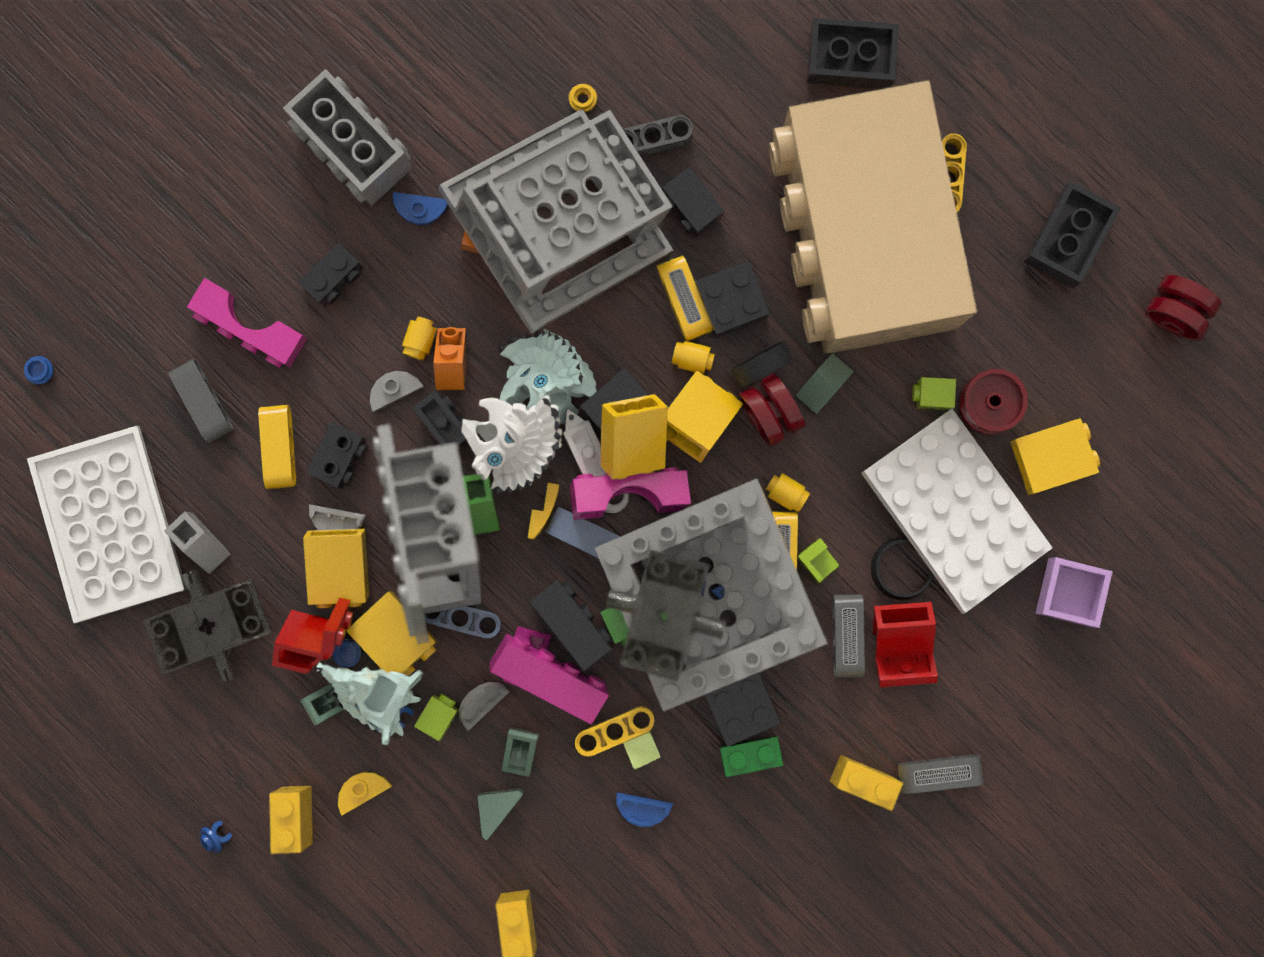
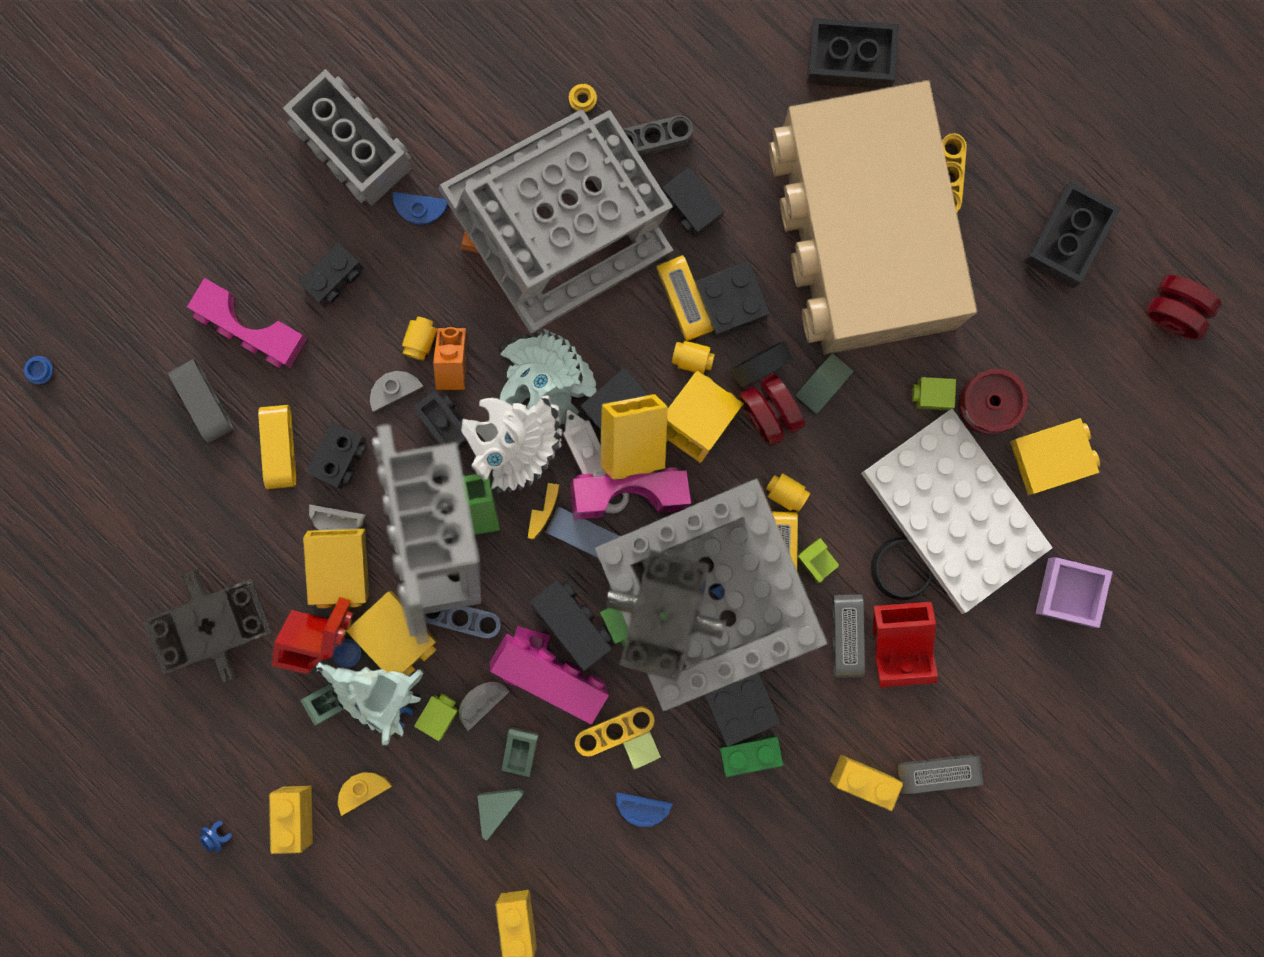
white plate [27,426,187,623] -> none
light grey slope [164,511,231,574] -> none

